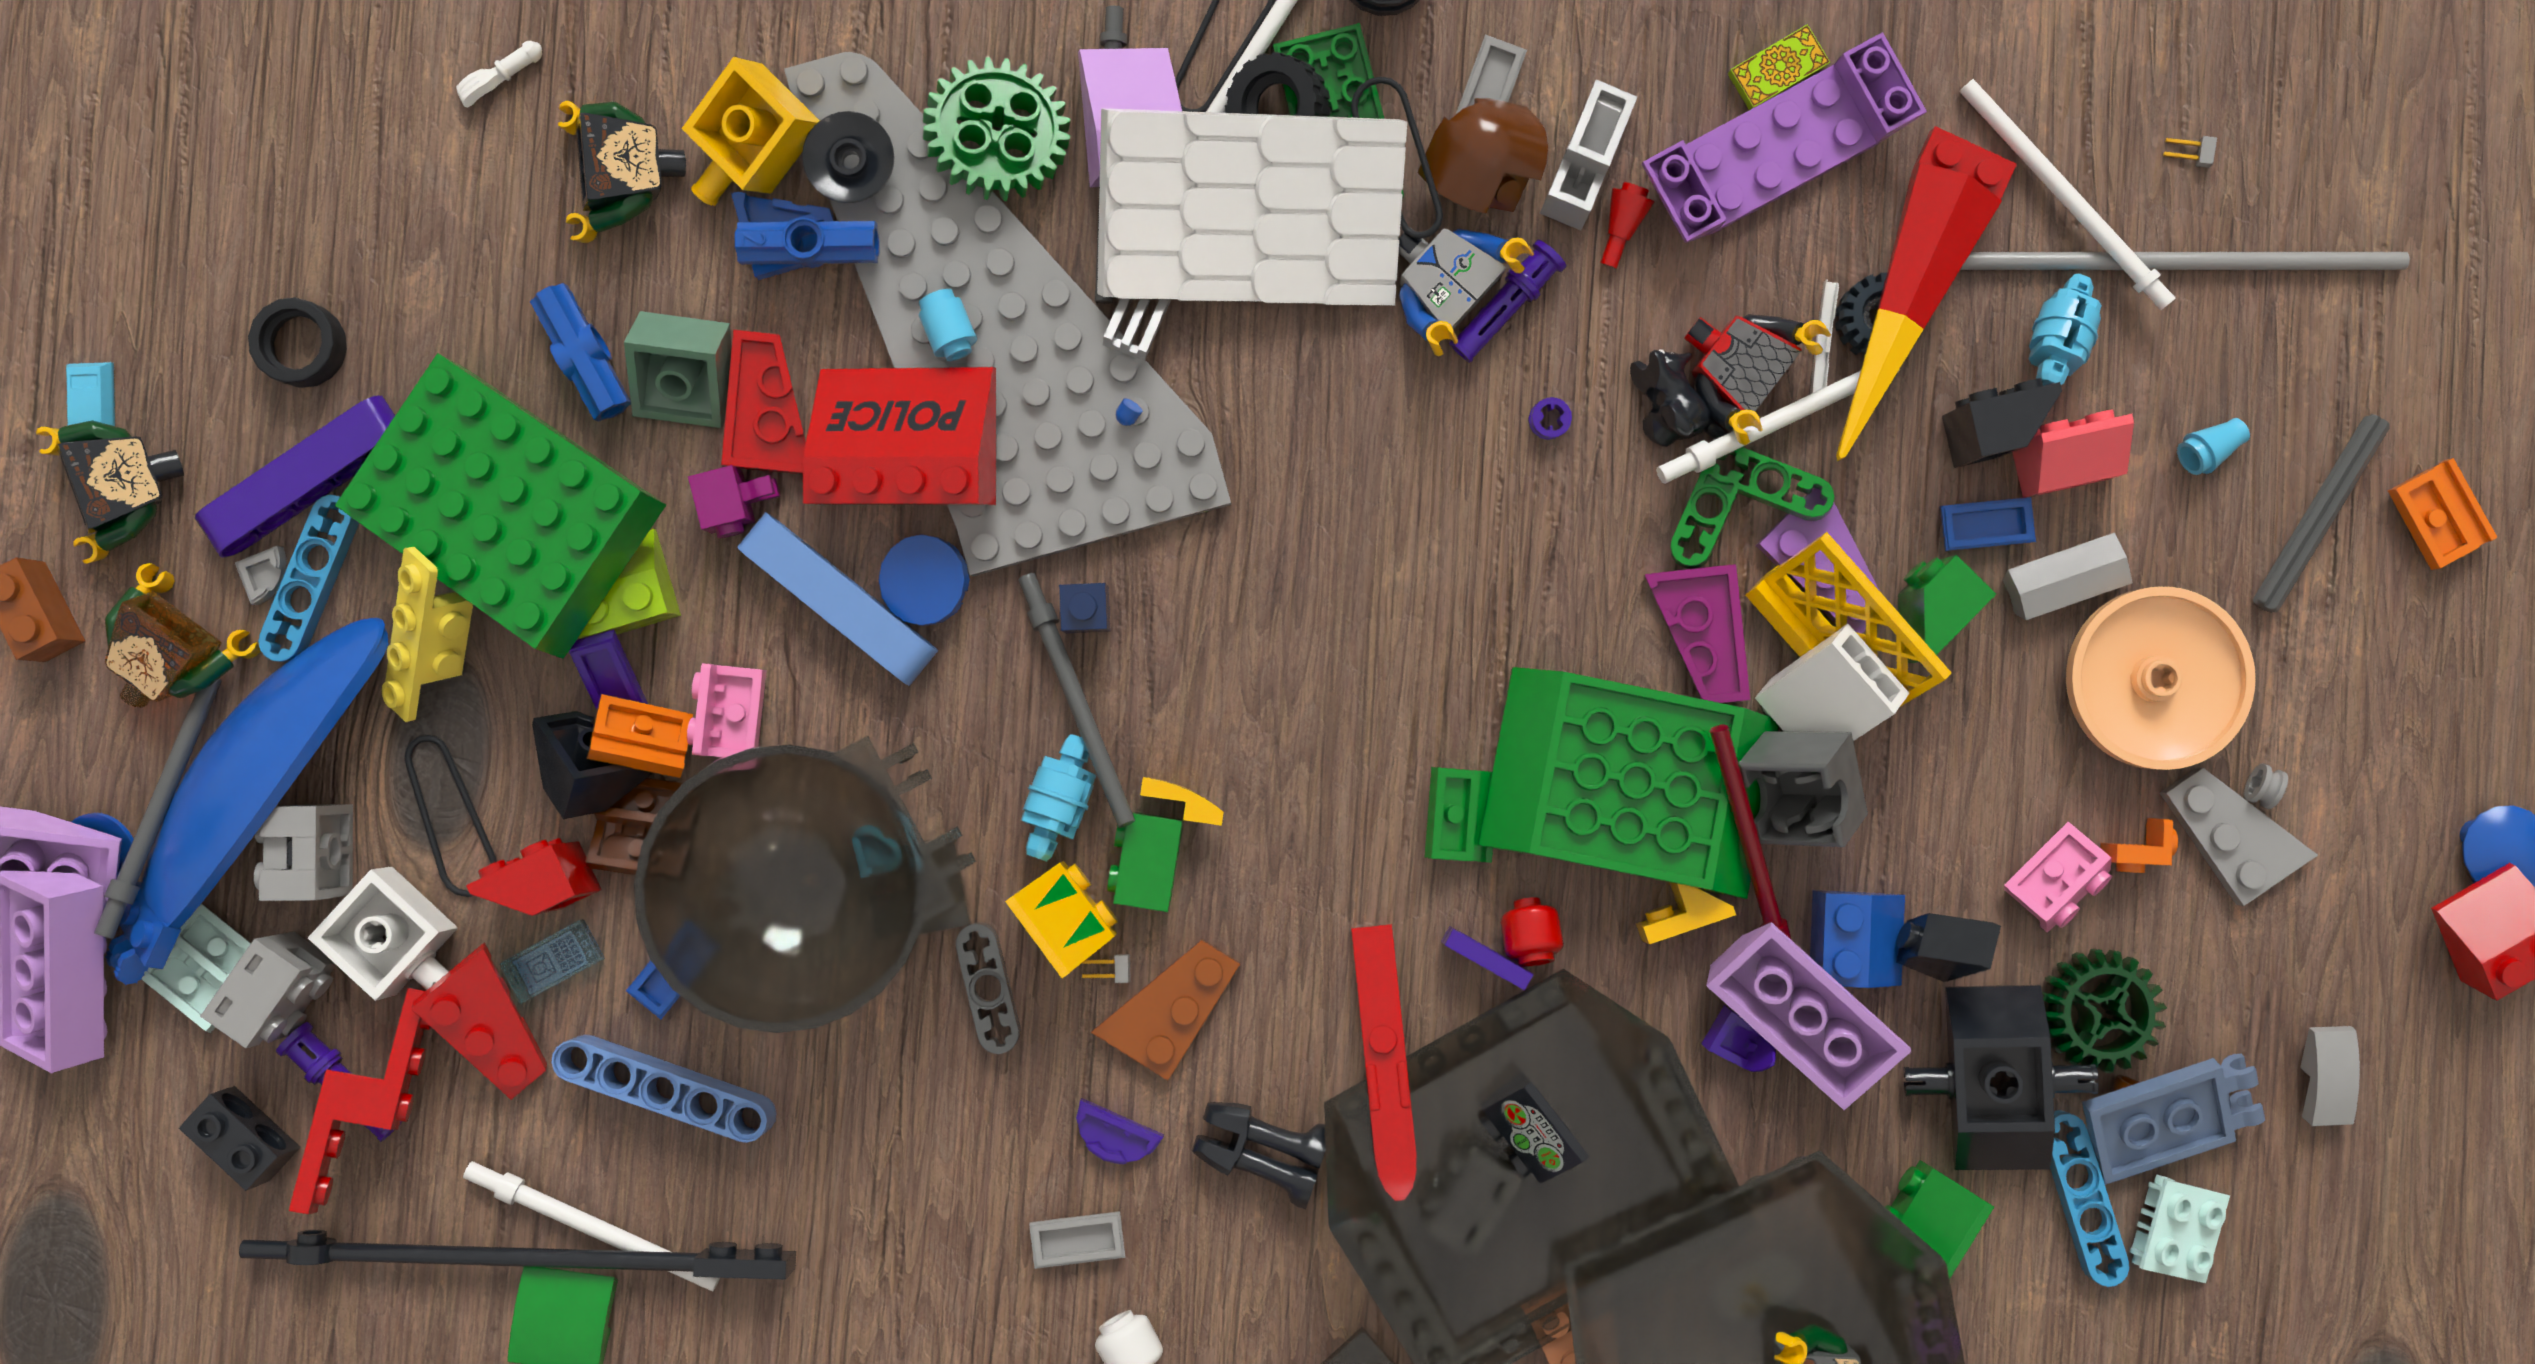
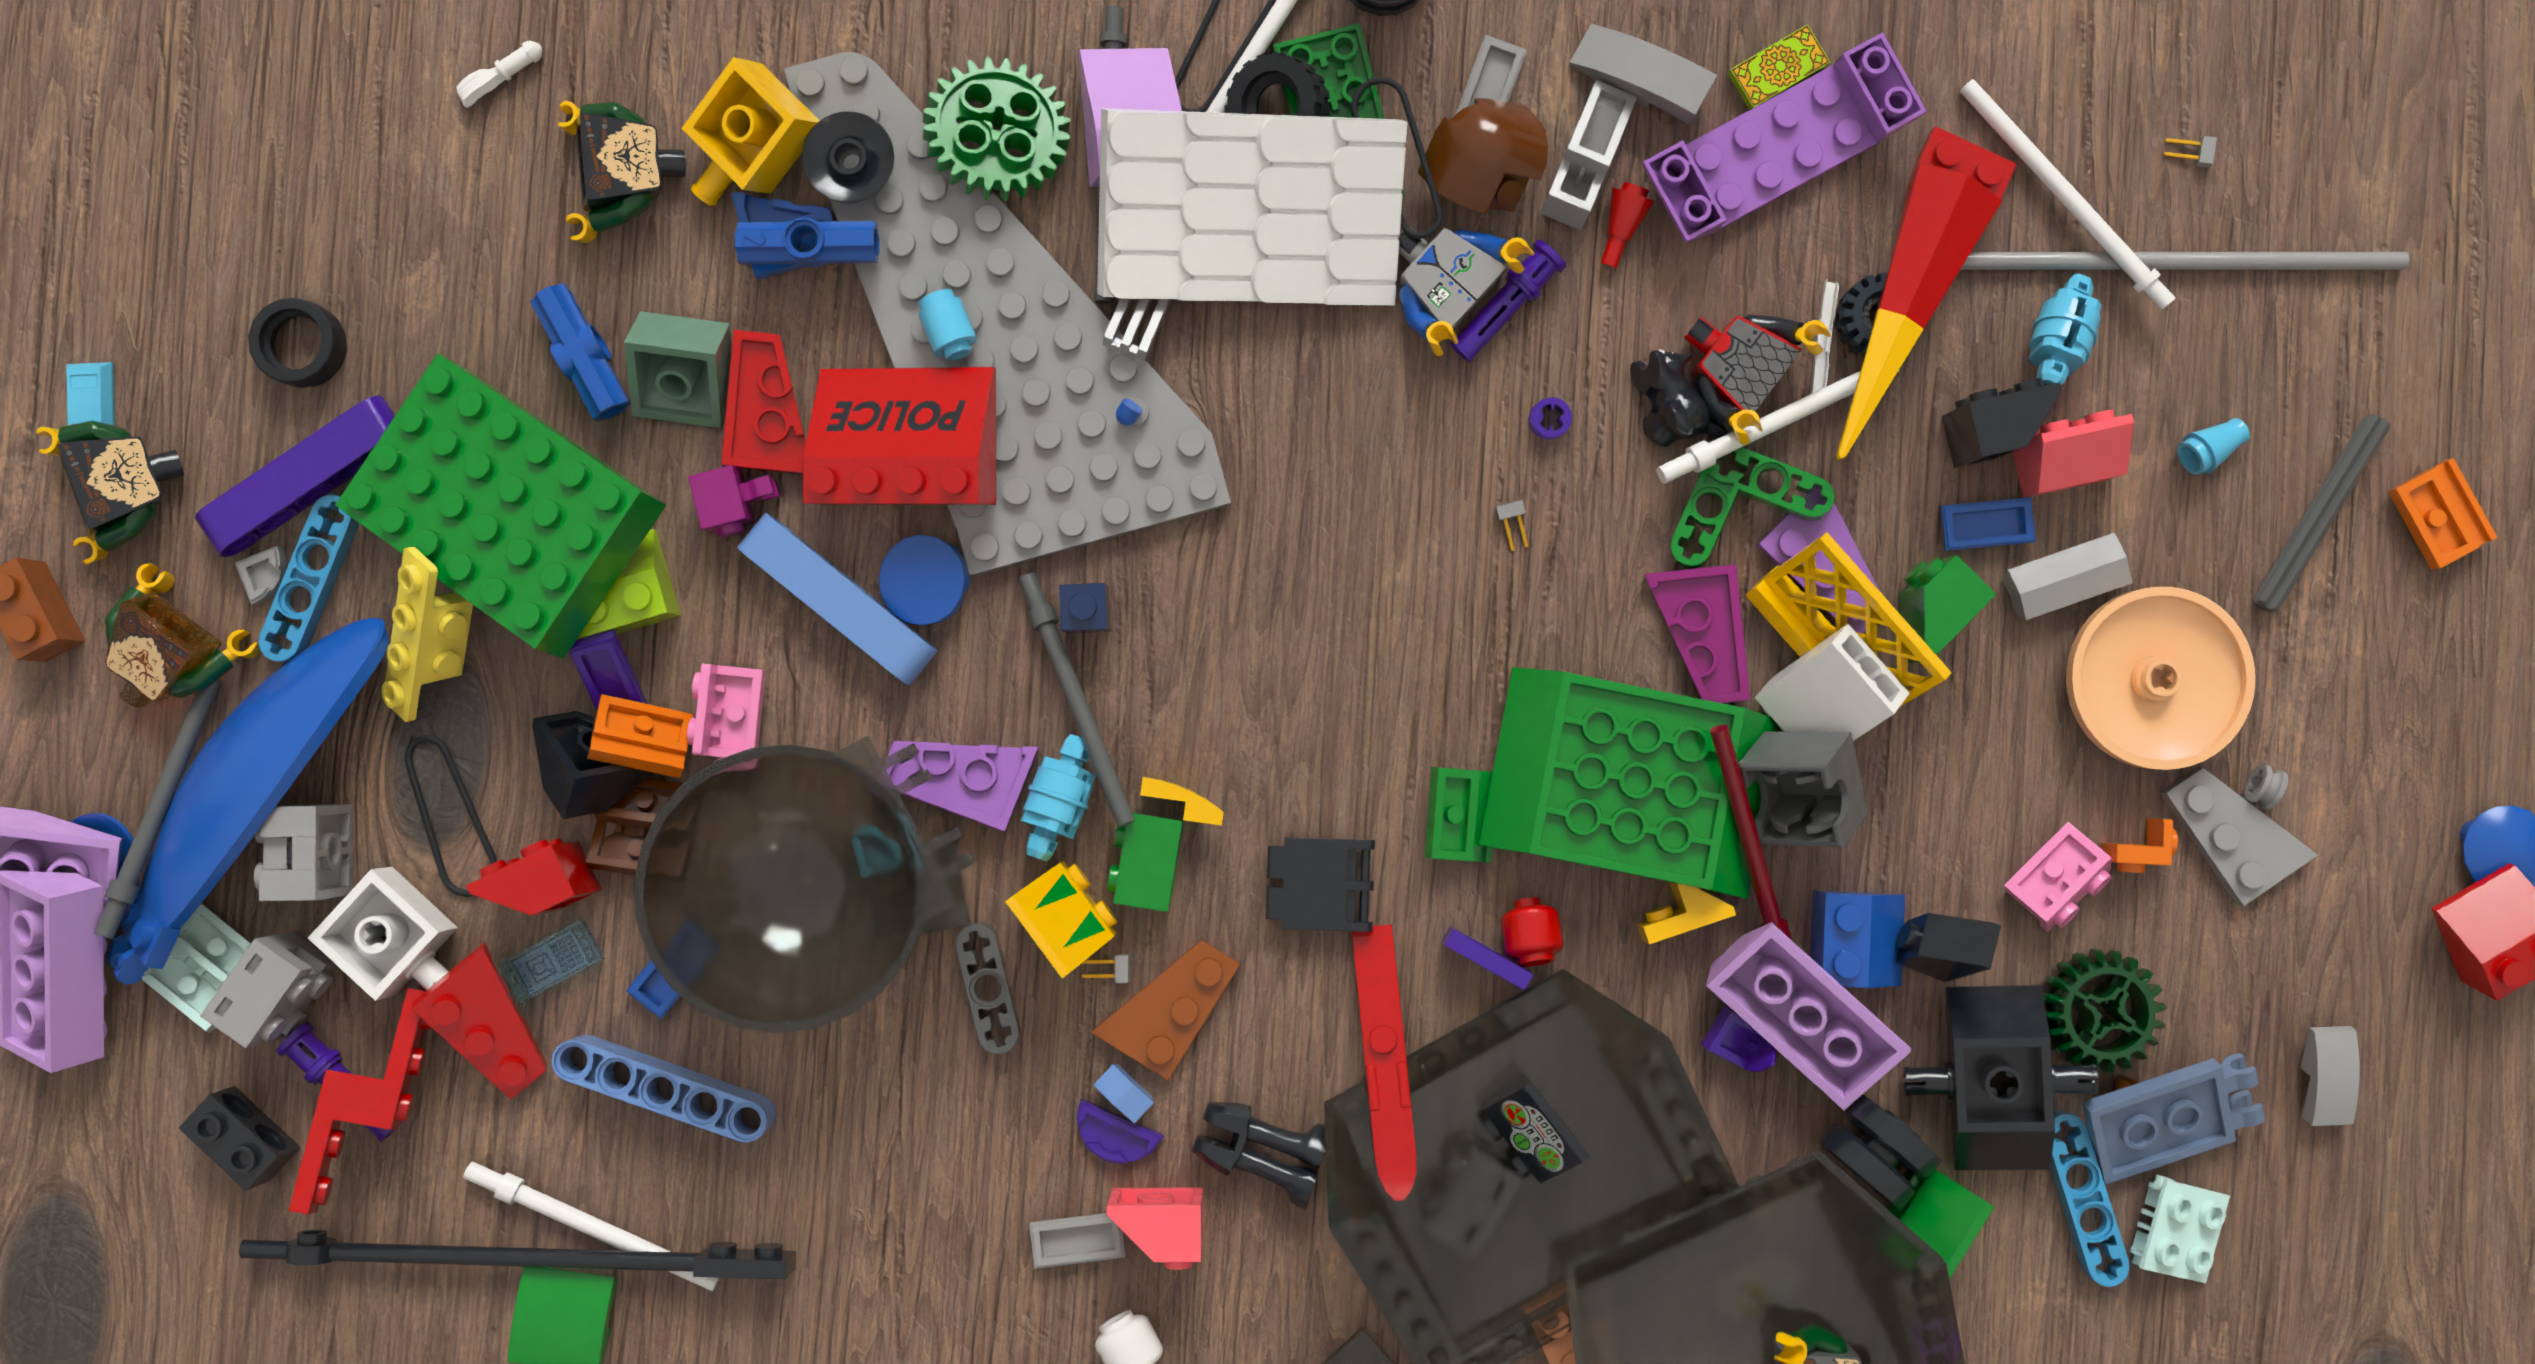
none -> medium lavender wing [877,741,1039,834]
none -> medium blue piece [1094,1064,1154,1124]
none -> coral slope [1107,1187,1203,1270]
none -> black plate [1266,837,1375,932]
none -> light grey piece [1495,499,1528,551]
none -> light grey slope [1569,24,1717,125]
none -> black wheel [1819,1094,1942,1211]

